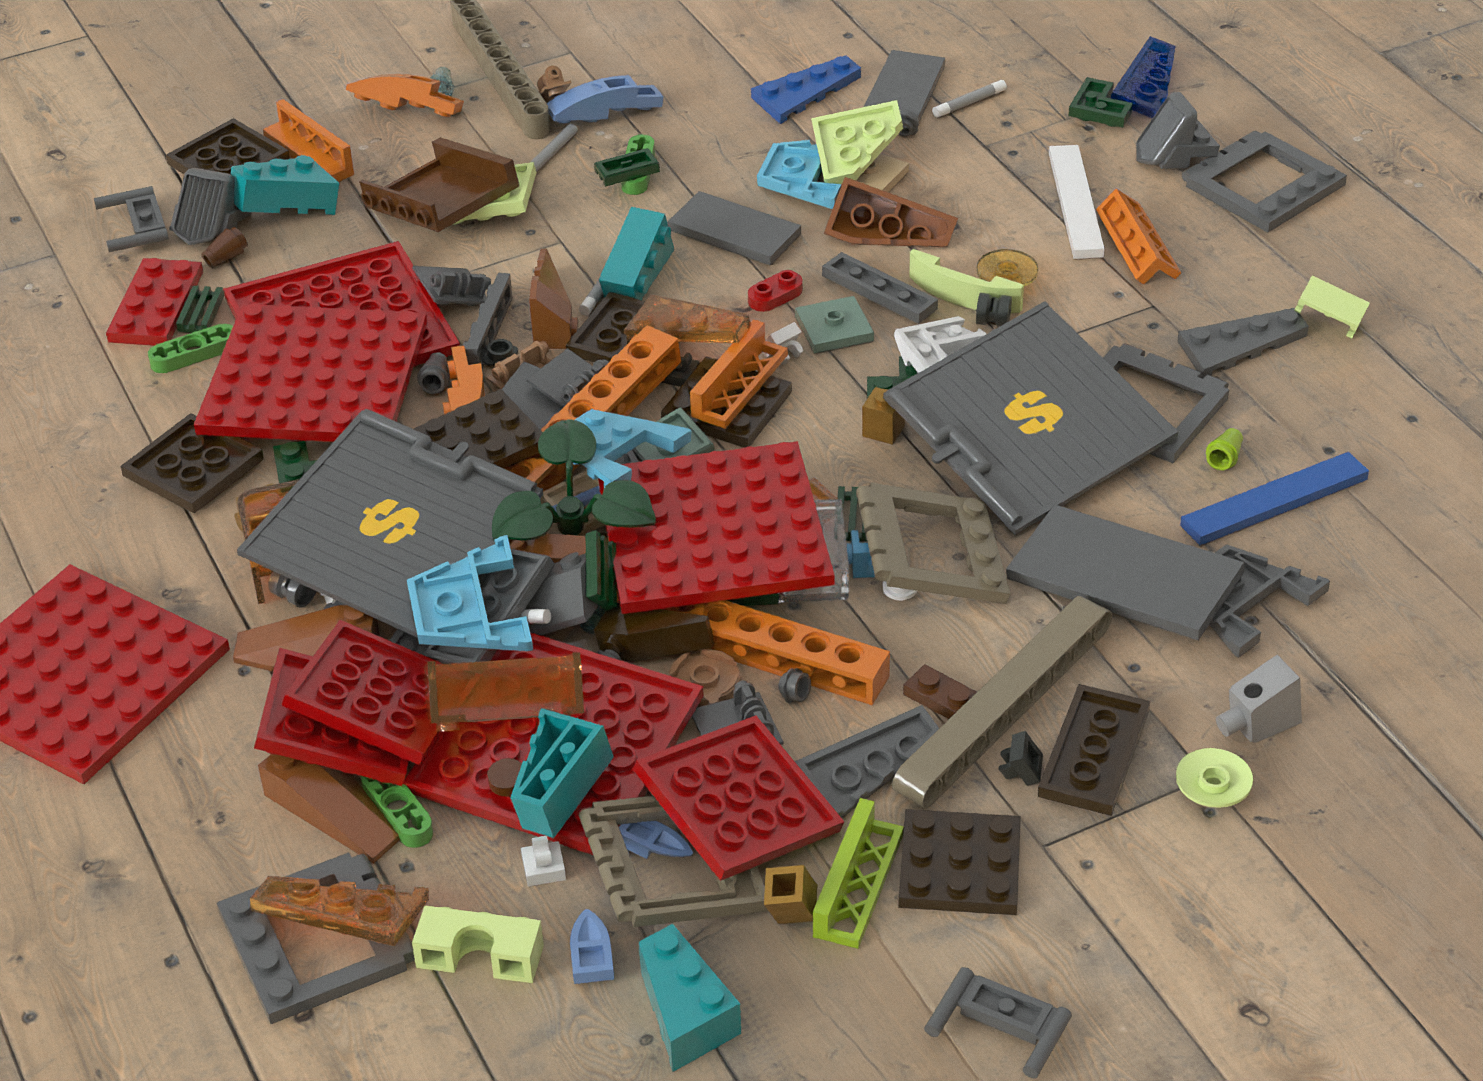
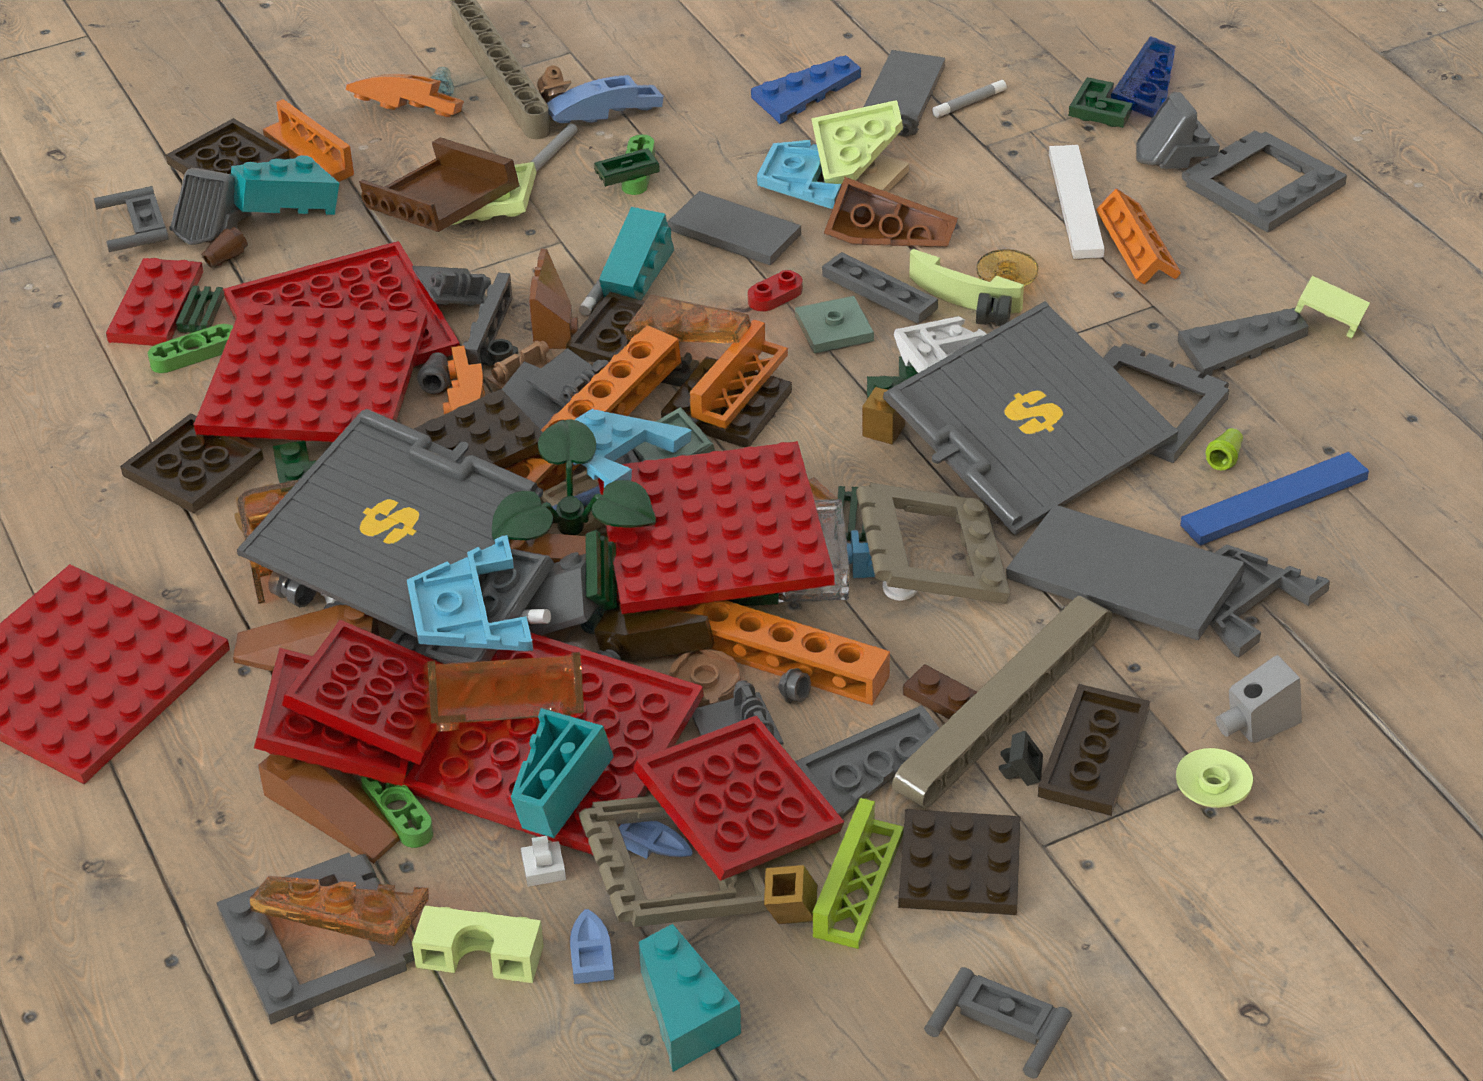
reddish brown tile [487,758,522,796] -> none
white tile [763,322,803,365] -> none

